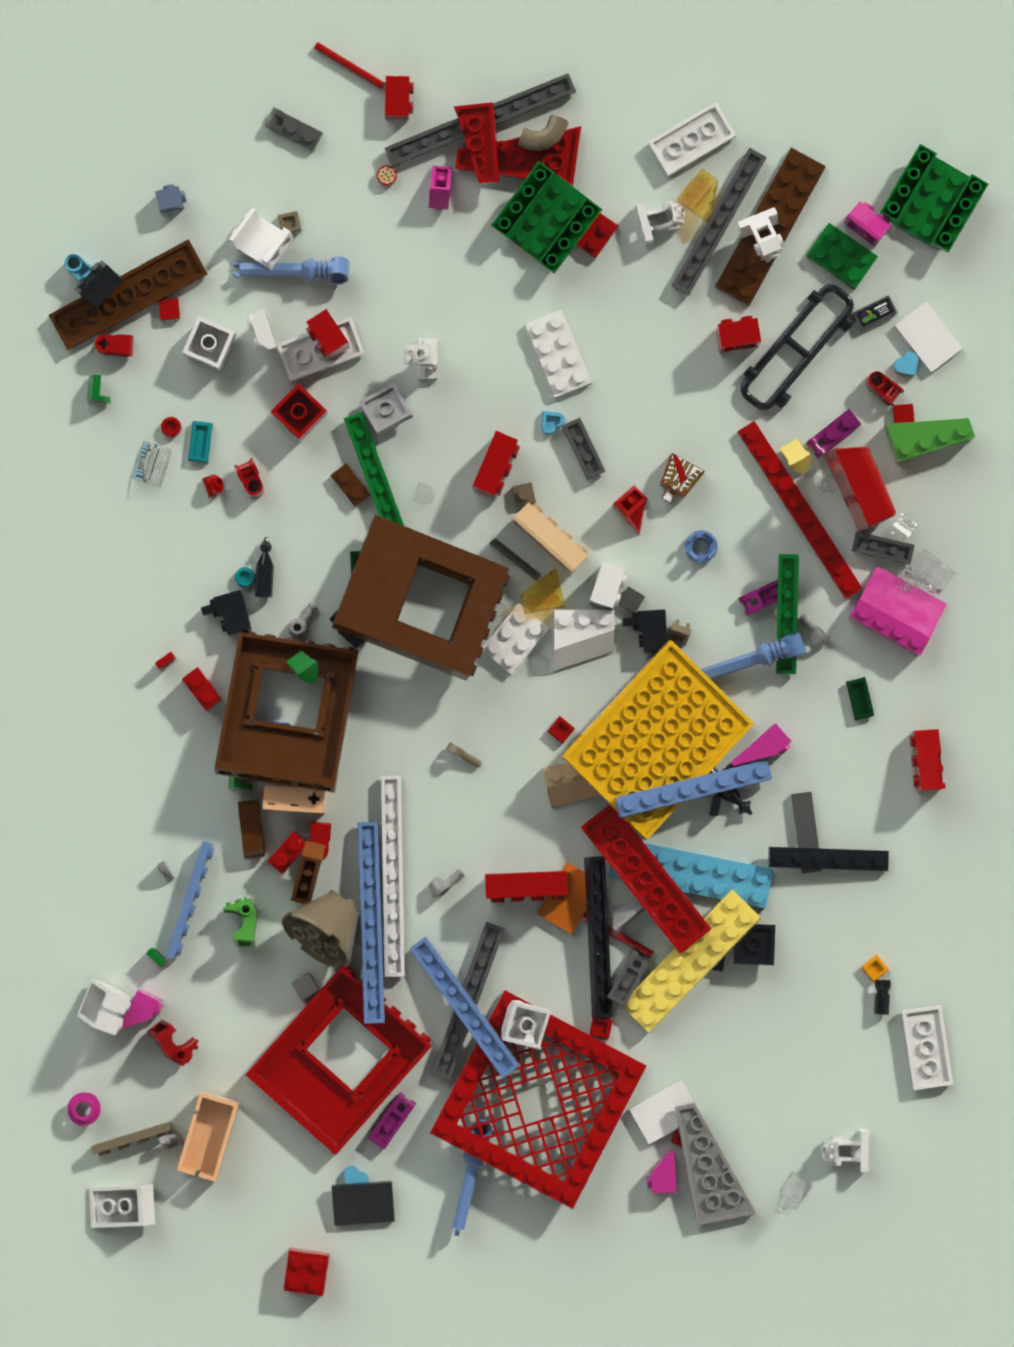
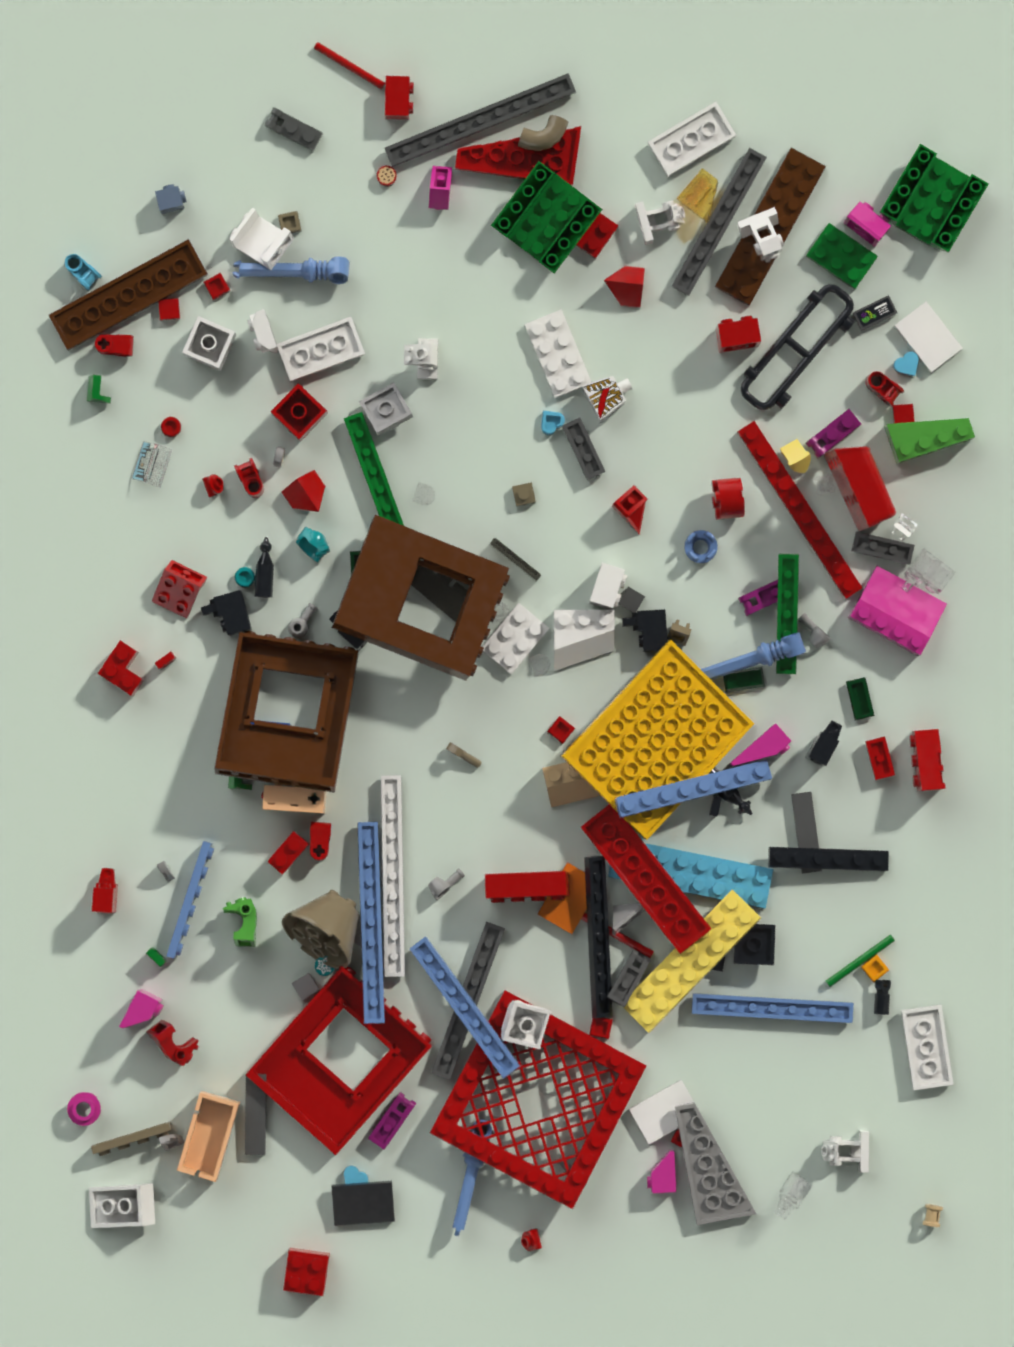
black brick [74,260,123,309] -> none
white piece [77,978,131,1036] -> none
red brick [182,667,223,712] -> none
teal tile [188,421,213,463] -> none
reddish brown beam [238,799,265,859] -> none
green tile [286,651,318,684] -> none
dark orange brick [290,840,326,904] -> none
red brick [306,309,350,360] -> none
reddish brown plate [330,463,371,507] -> none
red wing [454,102,500,185] -> none
red brick [472,431,520,499] -> none
tan slope [512,502,588,575] -> none
clear yellow wing [521,569,565,614] -> none
torso [660,453,705,504] -> none
none -> red hinge [92,868,118,913]
none -> red brick [98,640,144,696]
none -> red bracket [152,560,207,618]
none -> red tile [203,272,231,300]
none -> dark grey tile [245,1073,267,1155]
none -> light grey tile [273,447,285,467]
none -> red slope [281,470,326,512]
none -> teal hair [296,527,330,562]
none -> teal tile [315,956,335,976]
none -> clear smoke windscreen [411,565,468,622]
none -> red plate [521,1228,542,1251]
none -> torso [582,376,633,422]
none -> red slope [604,266,645,308]
none -> medium blue plate [691,993,854,1023]
none -> red brick [711,478,745,520]
none -> dark green tile [723,667,765,692]
none -> black hinge [805,720,842,767]
none -> green bar [825,934,895,987]
none -> red plate [865,736,895,780]
none -> tan bush [923,1204,943,1227]

